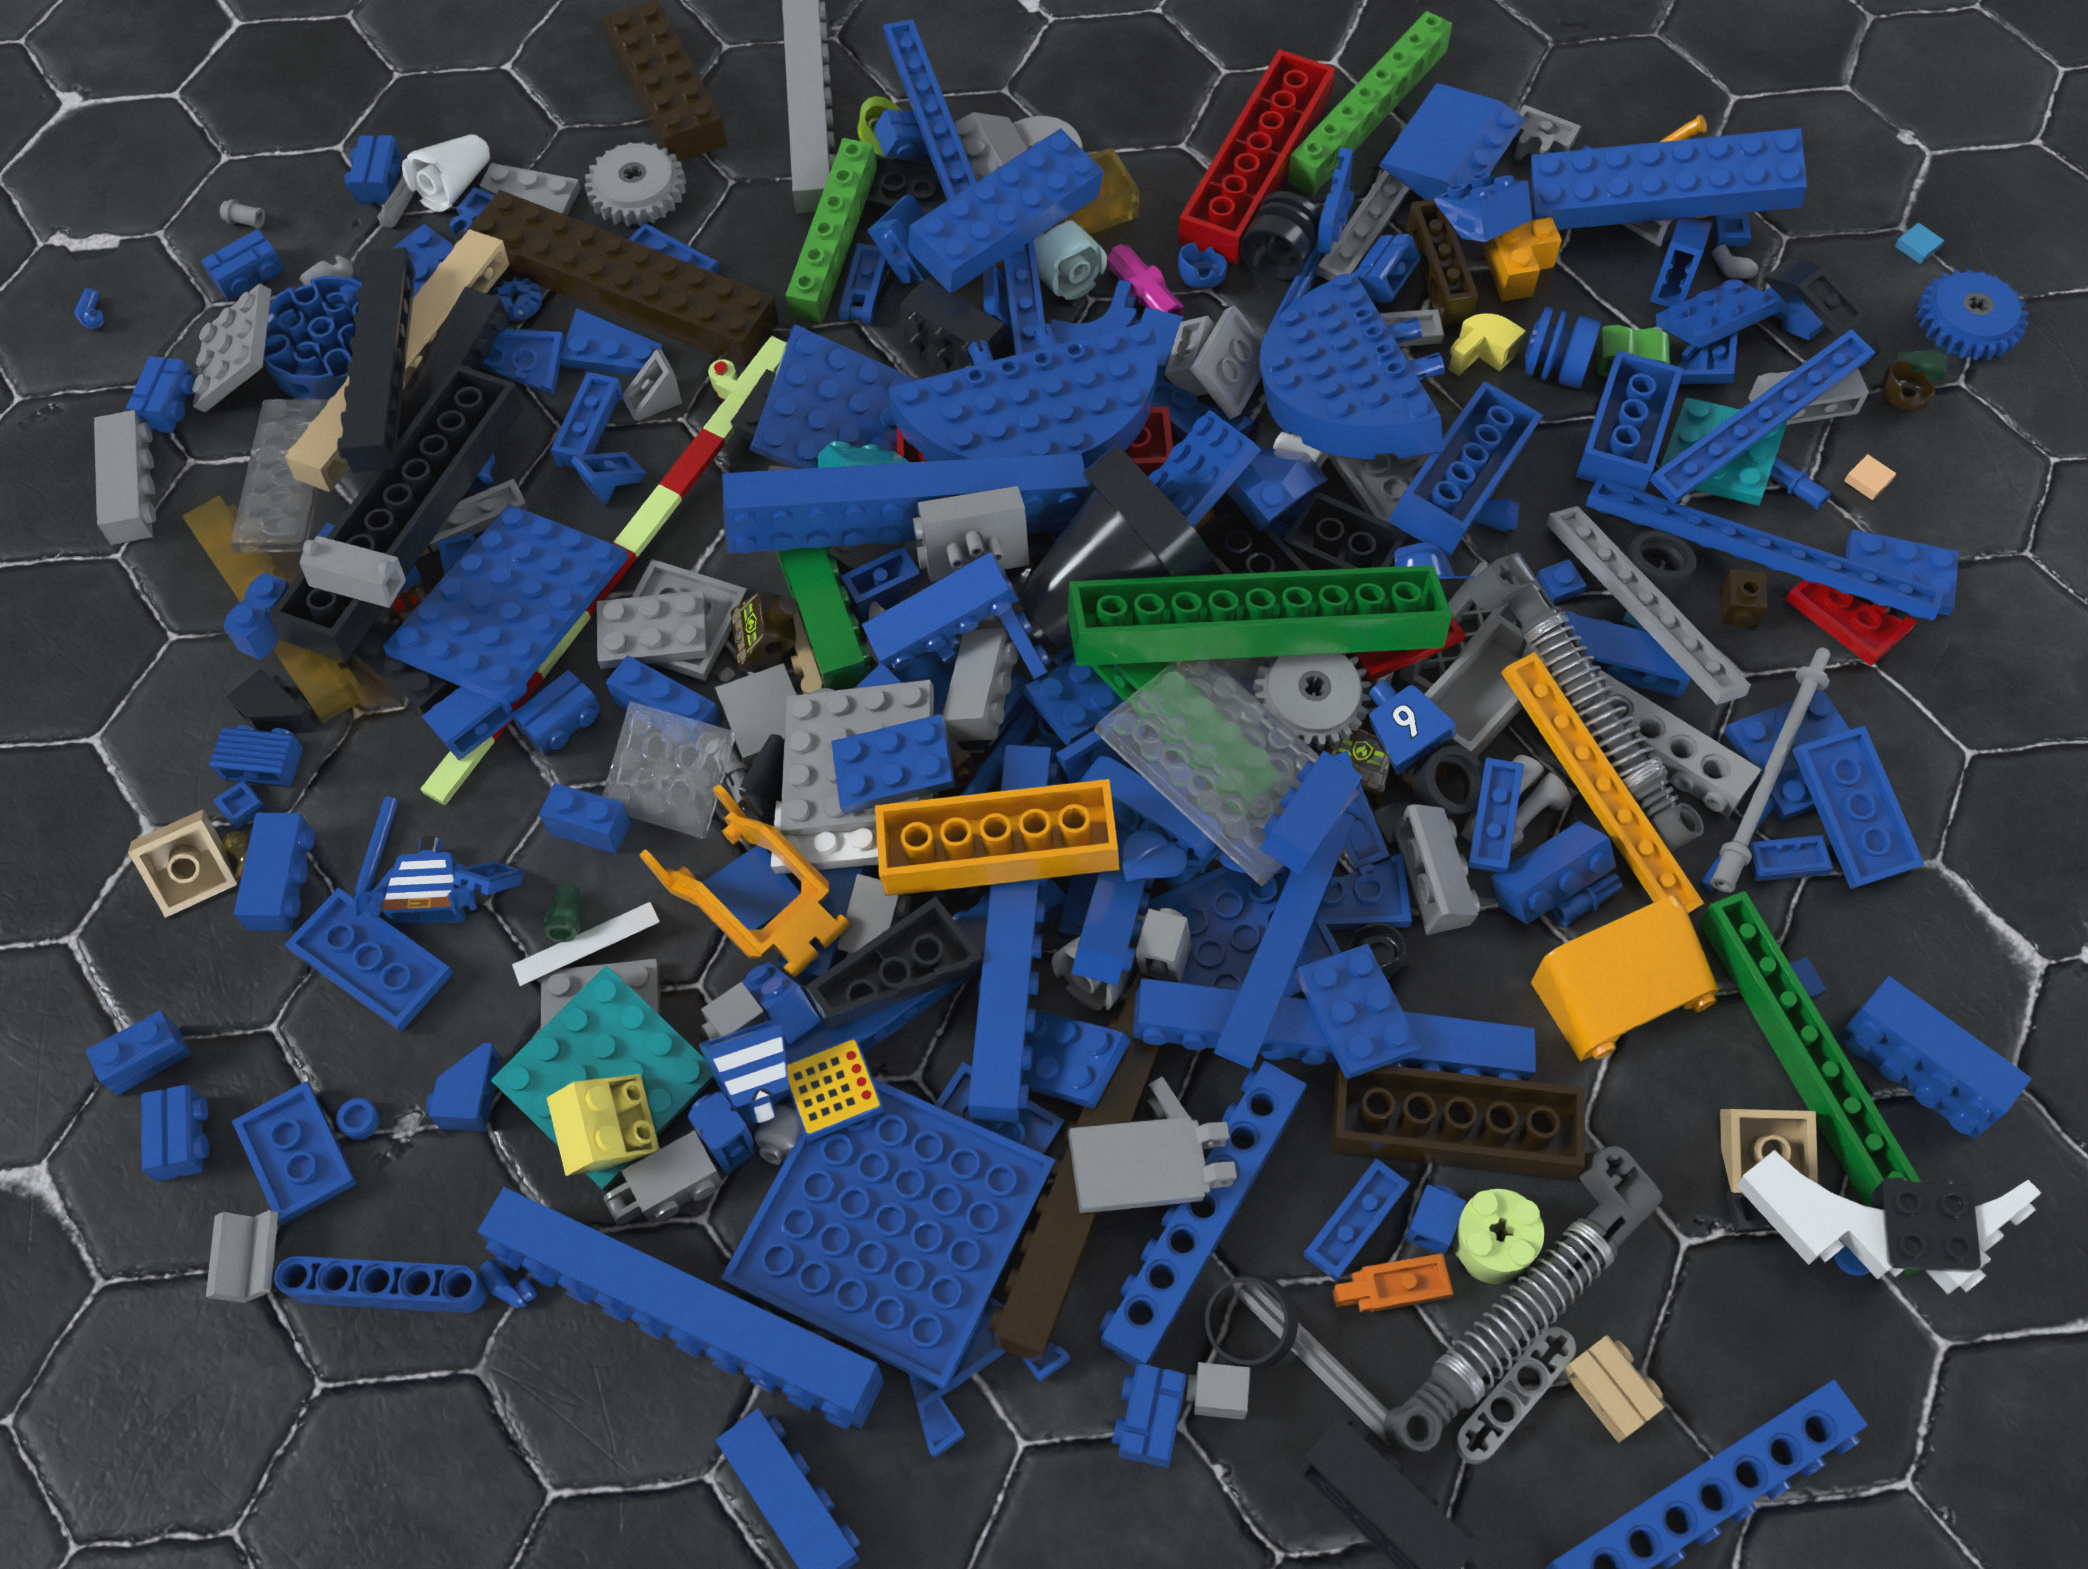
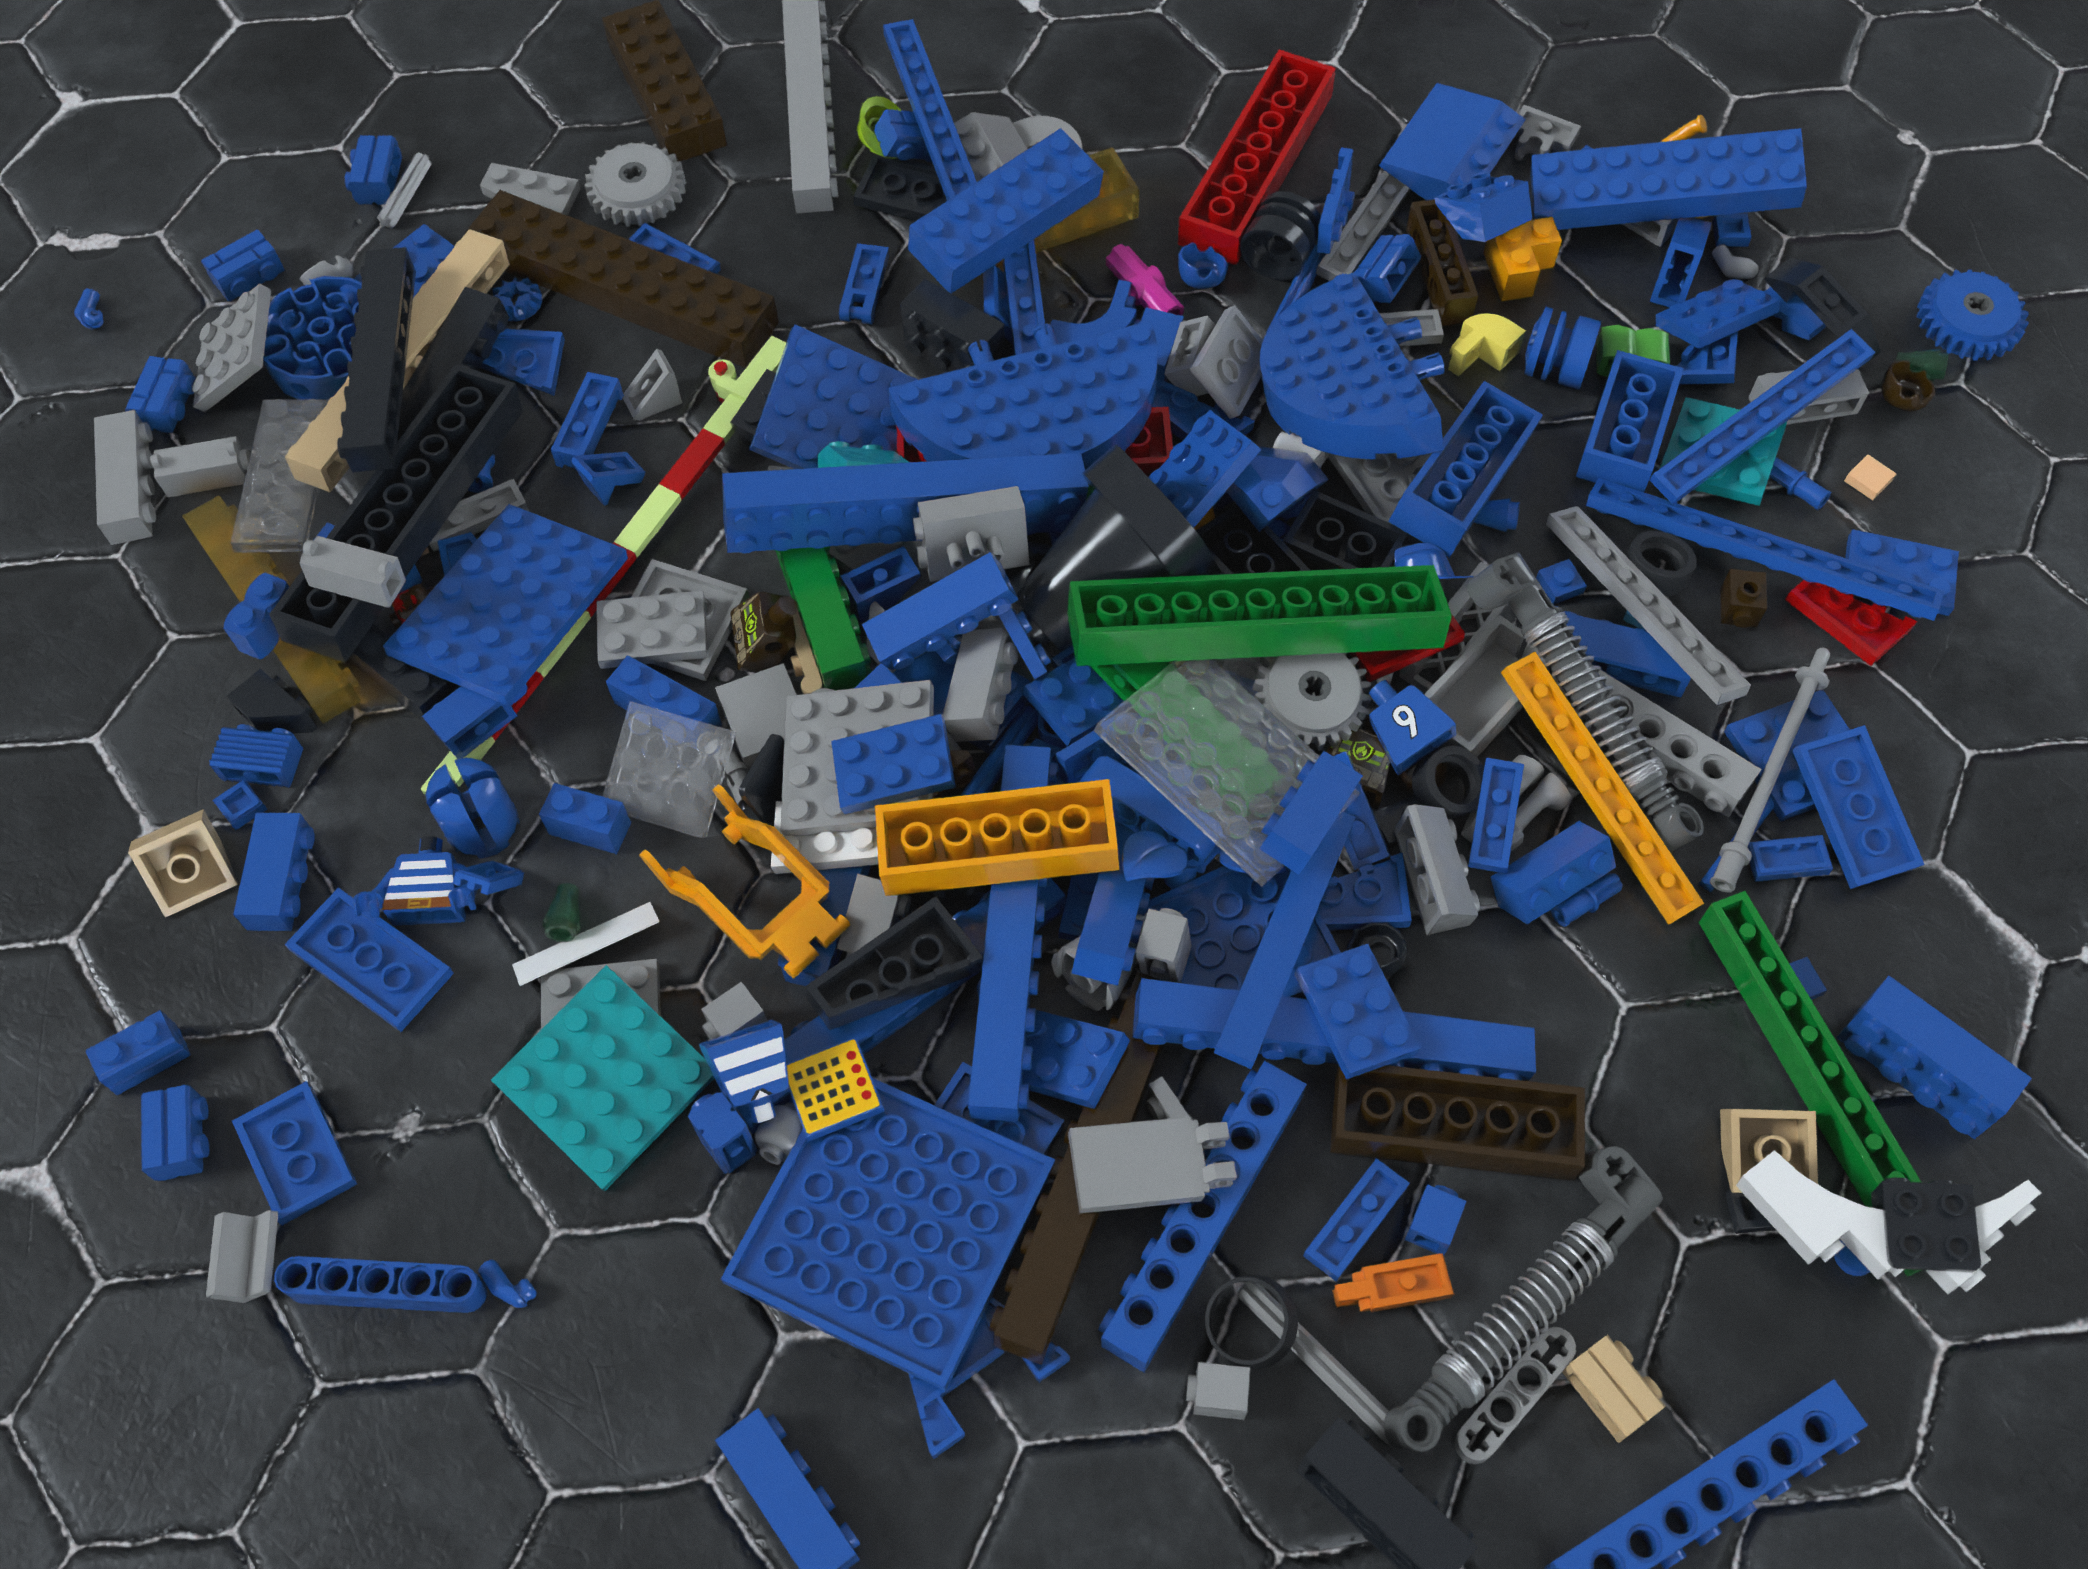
light grey pin [220,199,265,229] -> none
clear yellow arm [221,831,250,882] -> none
blue tile [336,1098,380,1140] -> none
blue bar [352,797,399,898] -> none
white cone [402,134,490,212] -> none
blue slope [426,1043,501,1132] -> none
blue plate [449,187,495,235] -> none
blue brick [477,1187,884,1430] -> none
blue brick [511,670,601,755] -> none
light yellow slope [547,1074,660,1176] -> none
blue wing [559,308,665,376] -> none
light grey brick [603,1130,723,1225] -> none
blue tile [702,846,801,930] -> none
blue brick [741,961,821,1045] -> none
bright green brick [785,138,878,324] -> none
blue bracket [868,195,931,284] -> none
light aqua brick [1034,220,1107,300] -> none
blue brick [1112,1364,1187,1468] -> none
bright green brick [1287,11,1452,196] -> none
yellowish green brick [1452,1189,1544,1284] -> none
light orange windscreen [1531,895,1719,1062] -> none
dark azure tile [1895,222,1944,265] -> none
none -> light grey brick [150,436,253,497]
none -> blue cylinder [425,757,520,859]

